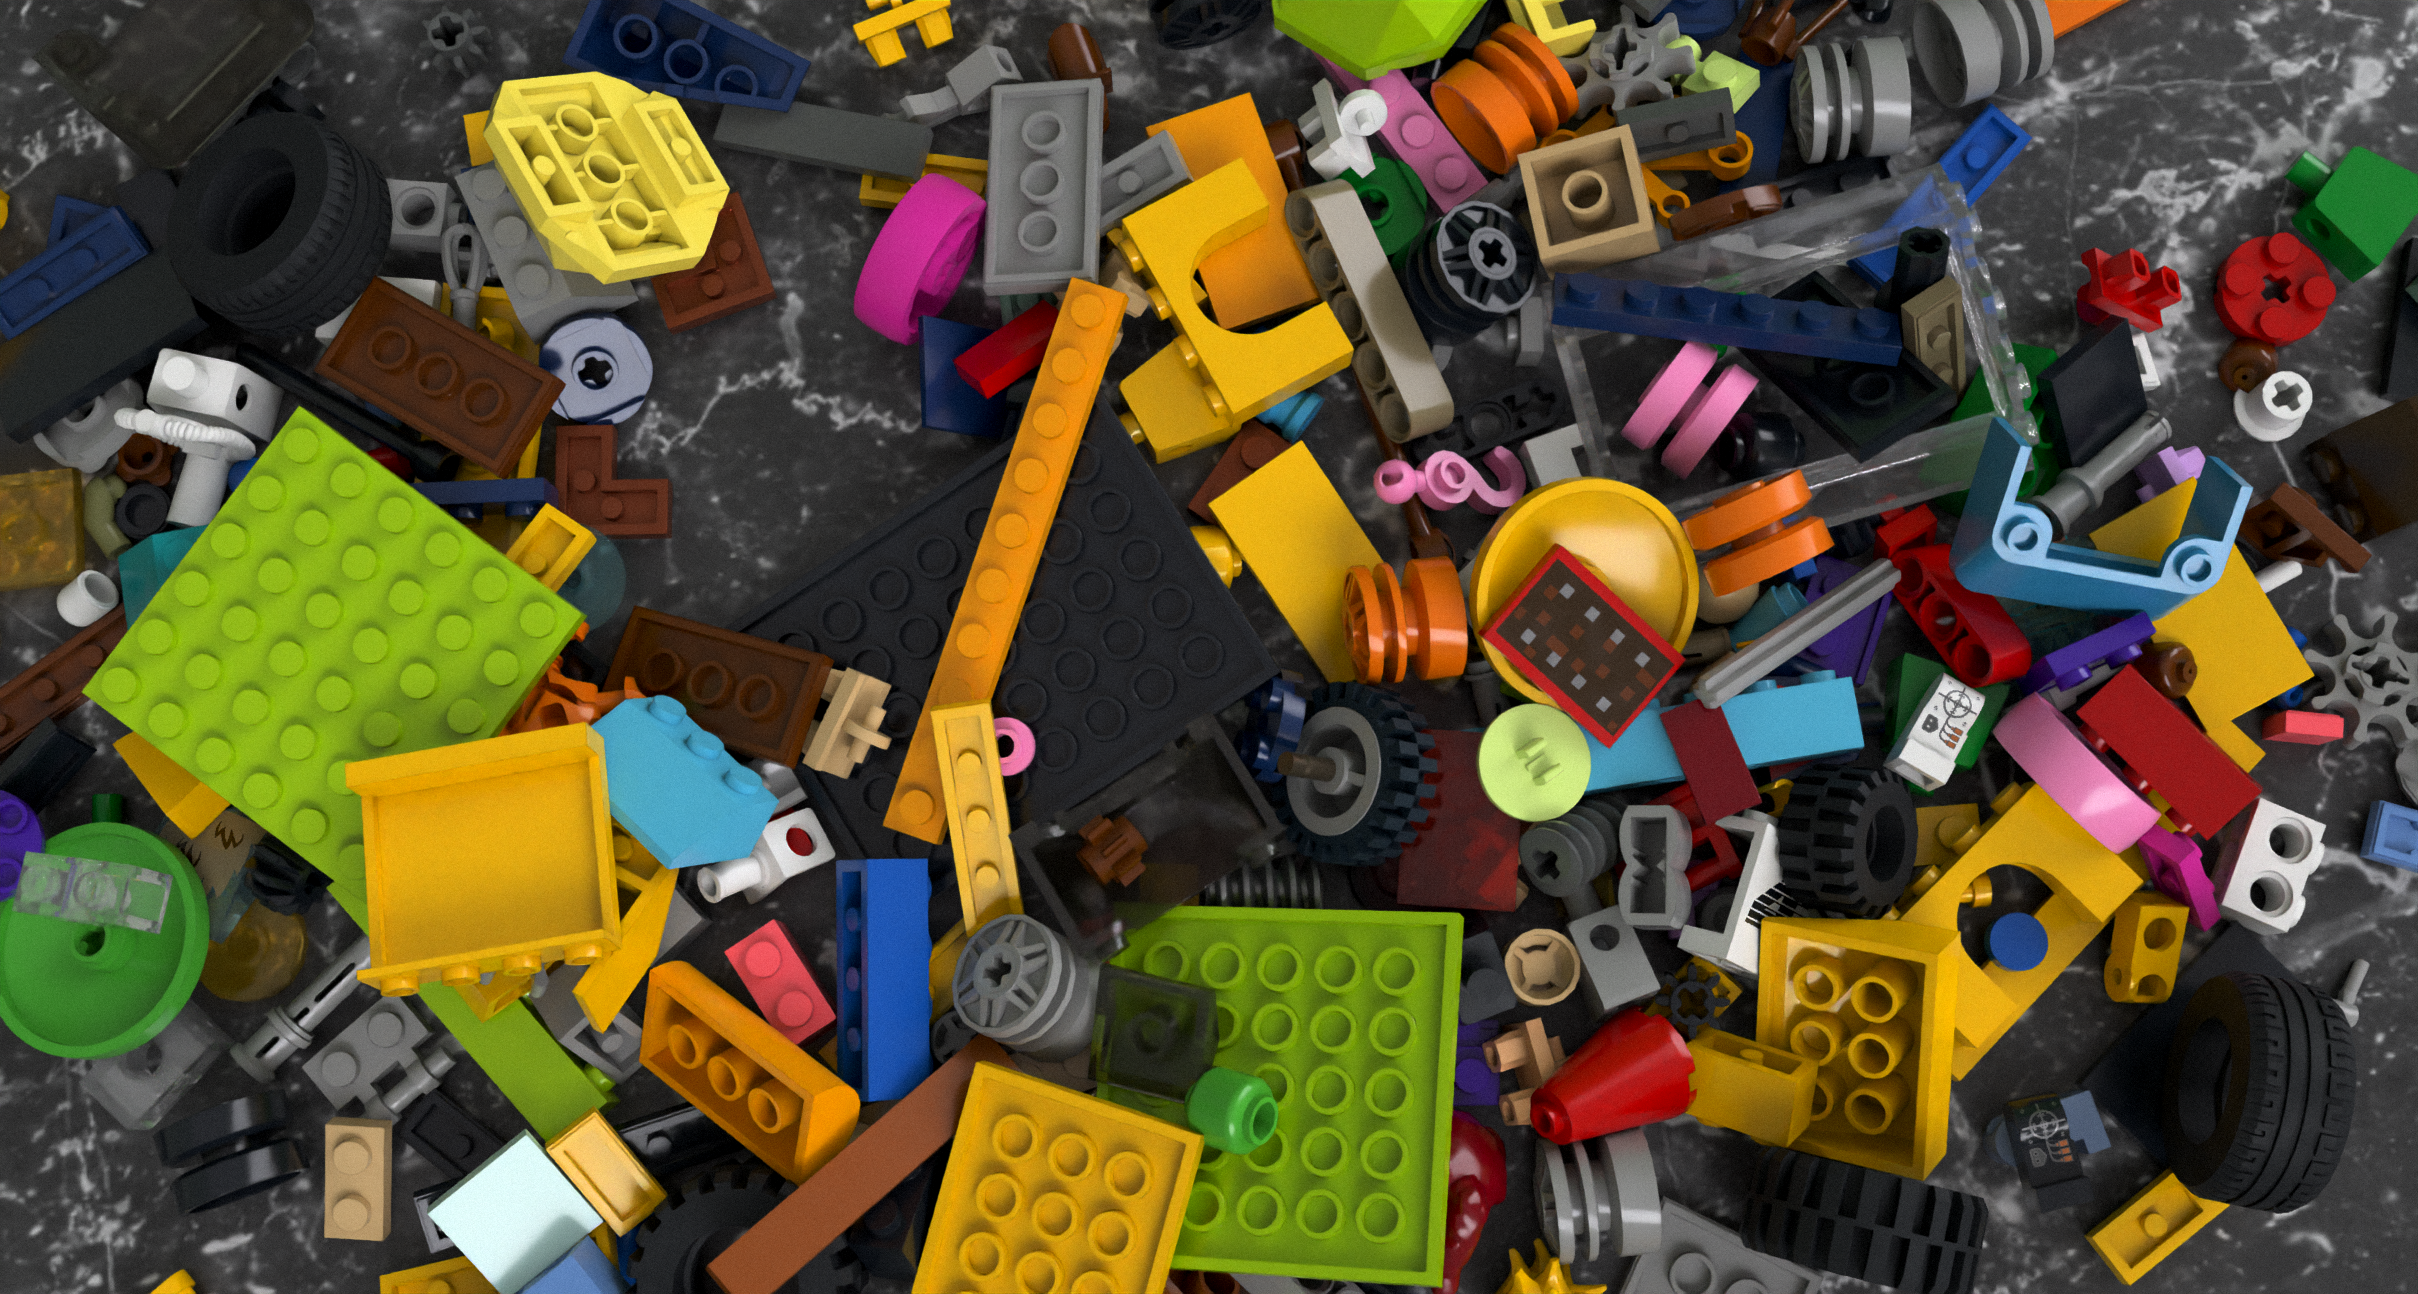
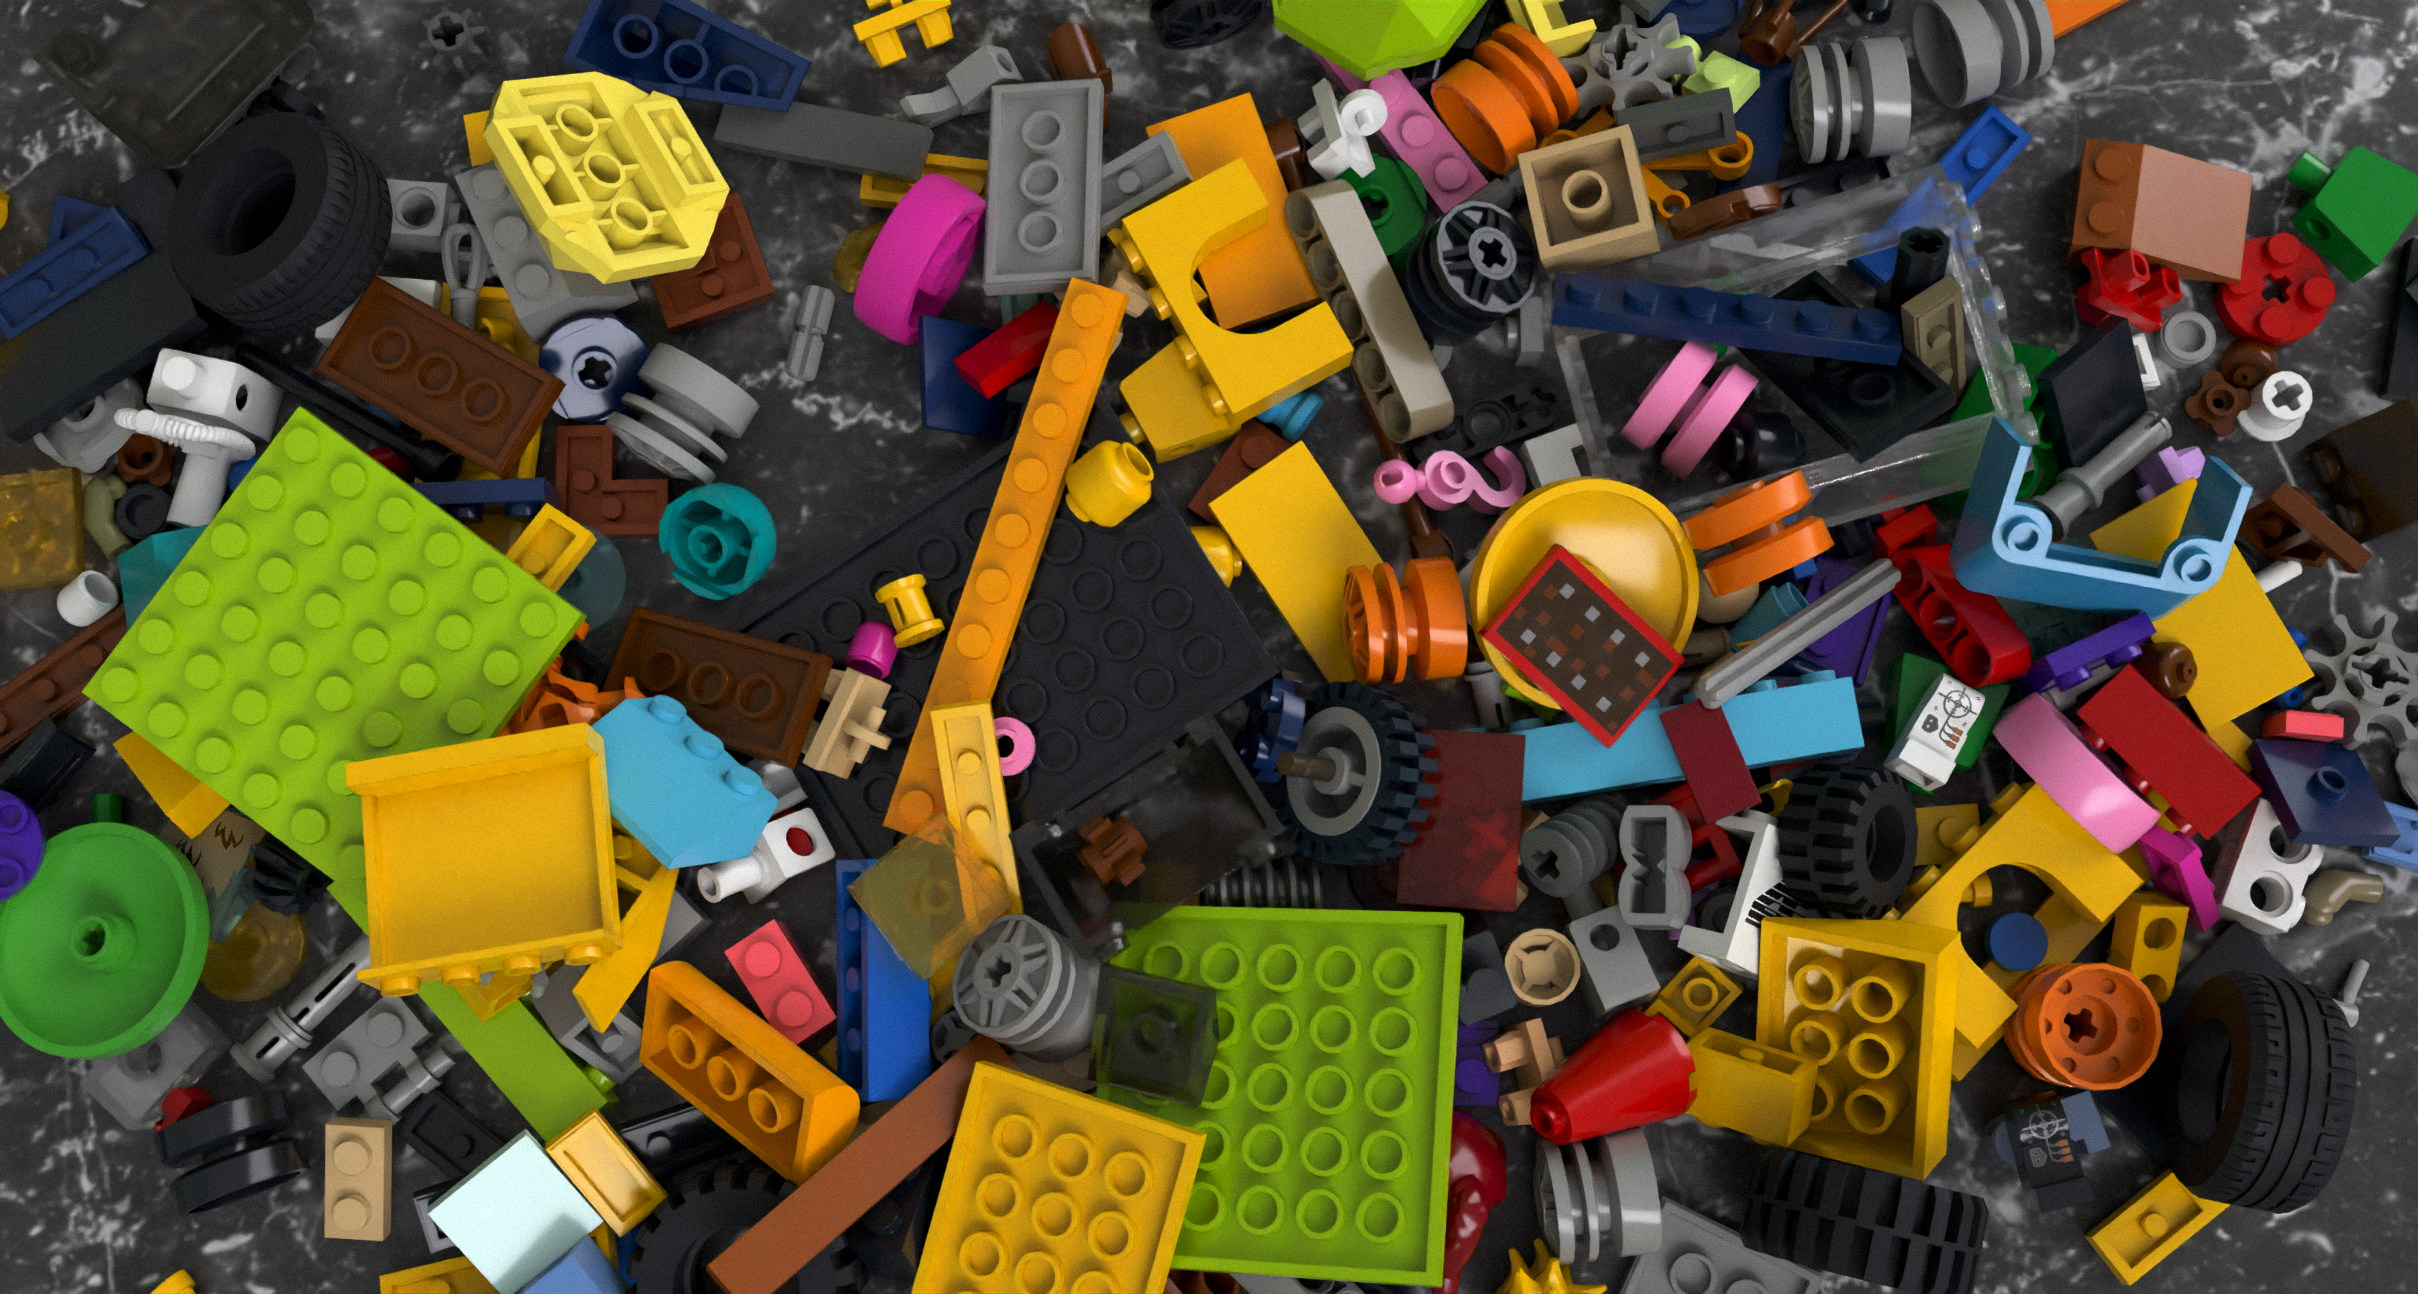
clear brick [12,851,173,934] -> none
bright green head [1184,1067,1278,1155] -> none
yellowish green piece [1476,704,1591,822] -> none
black gear [1655,962,1730,1039] -> none
none -> red tile [154,1087,214,1132]
none -> light grey wheel [605,342,760,486]
none -> teal cylinder [659,482,777,600]
none -> light grey piece [785,285,835,381]
none -> clear yellow arm [831,218,888,293]
none -> dark pink piece [845,620,899,679]
none -> clear yellow plate [846,811,1013,981]
none -> yellow bush [875,574,945,648]
none -> yellow head [1066,440,1154,528]
none -> orange wheel [2003,963,2163,1090]
none -> slope [2065,139,2253,284]
none -> light grey tile [2153,310,2216,369]
none -> reddish brown plate [2183,371,2251,437]
none -> dark blue plate [2245,739,2401,847]
none -> dark tan arm [2301,869,2383,926]

